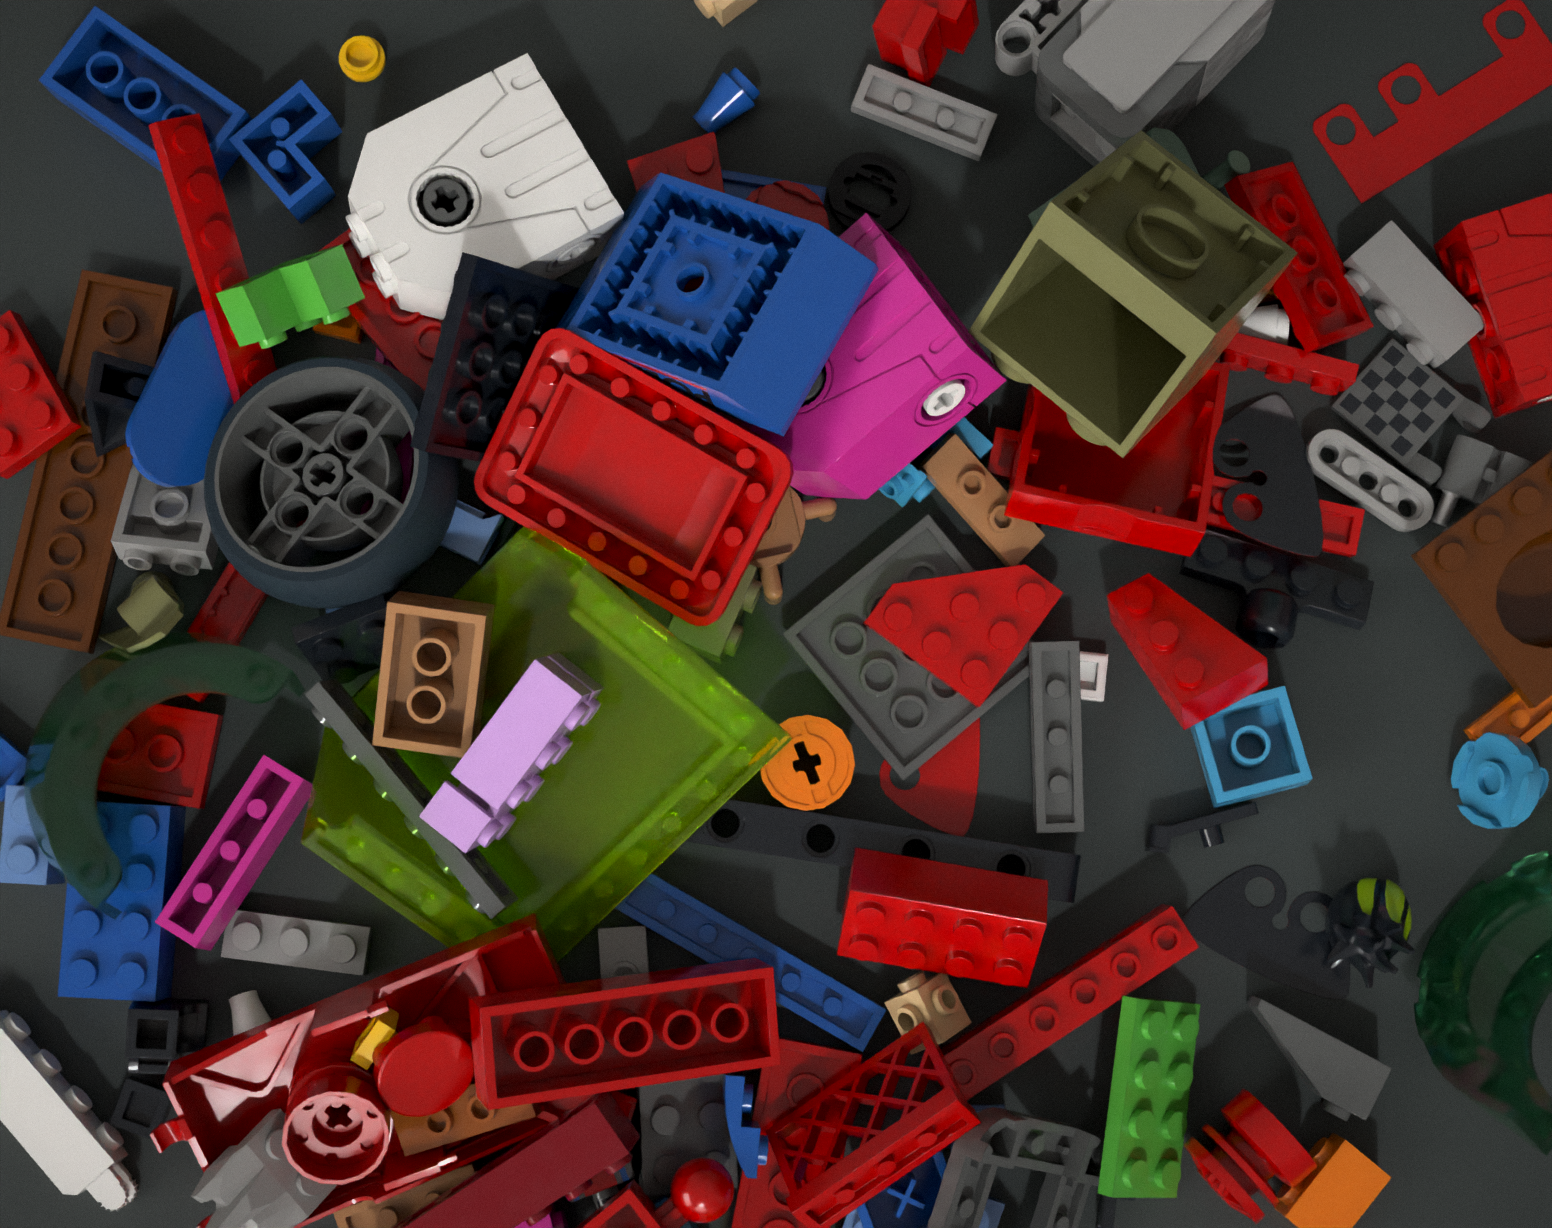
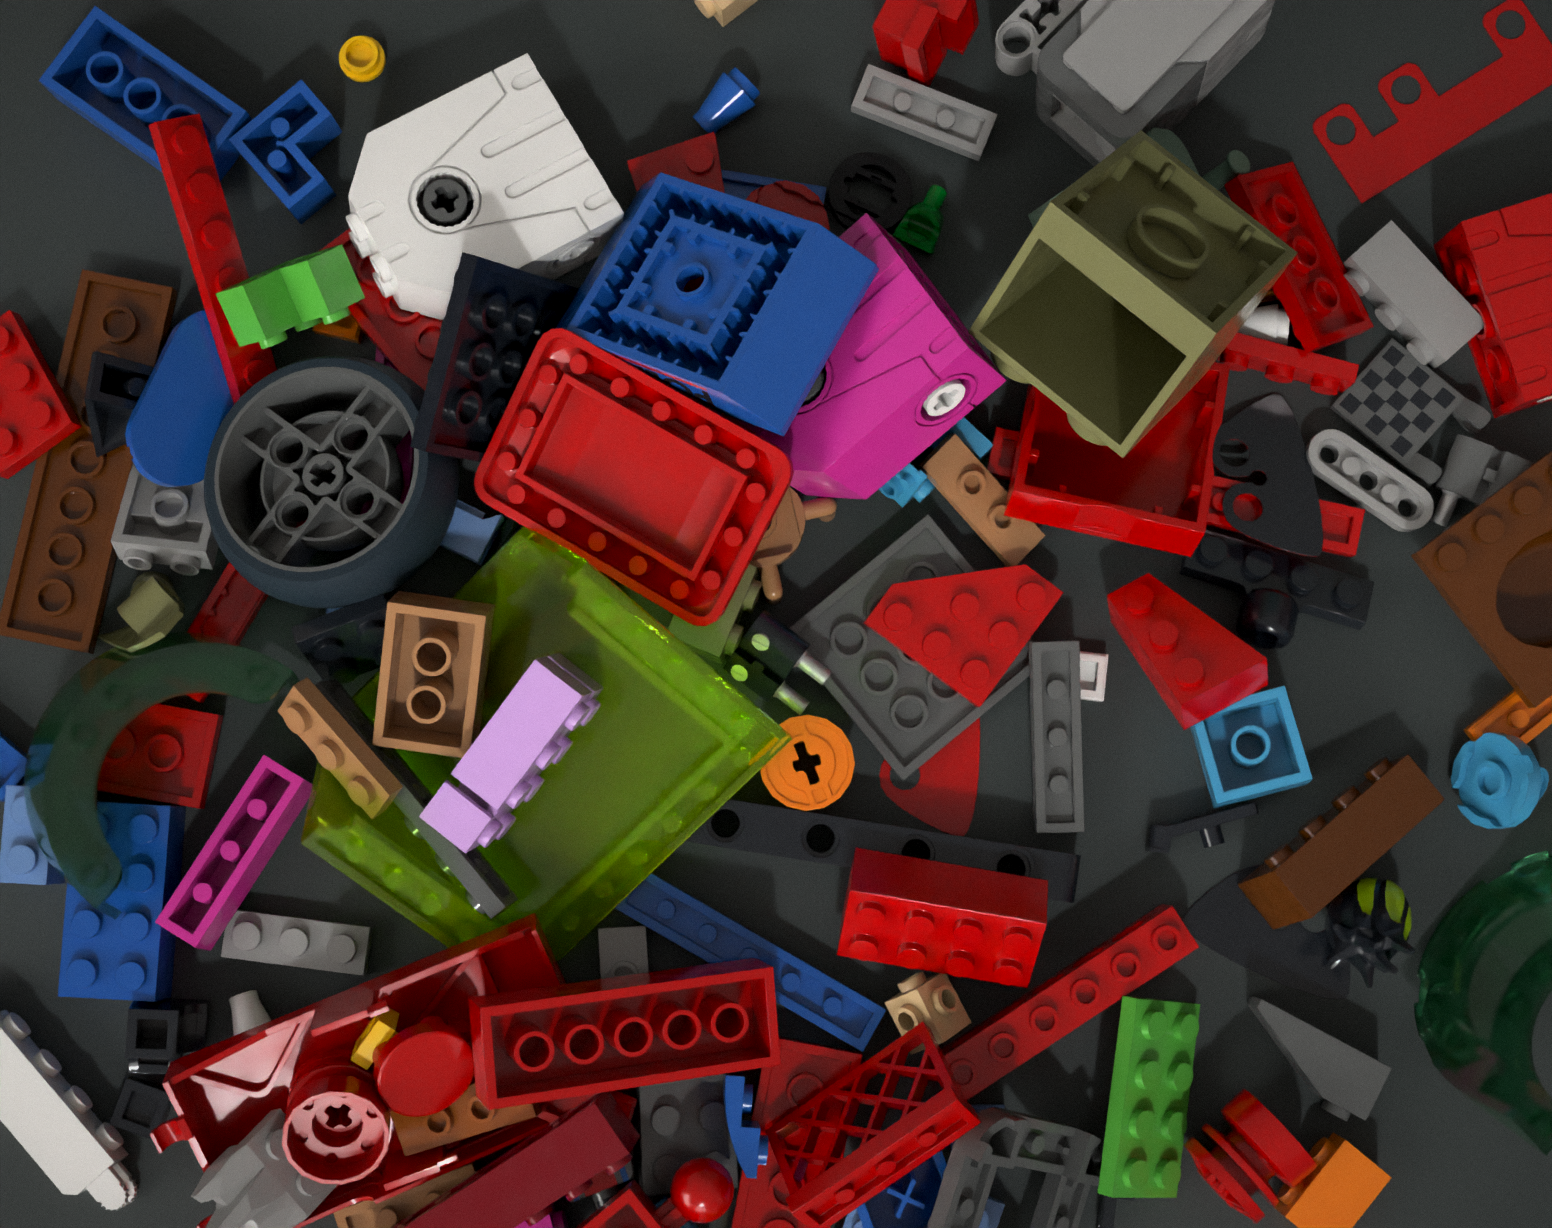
none -> medium nougat plate [278,677,403,819]
none -> black piece [723,610,832,715]
none -> green piece [892,185,947,254]
none -> reddish brown wedge [1237,754,1445,930]

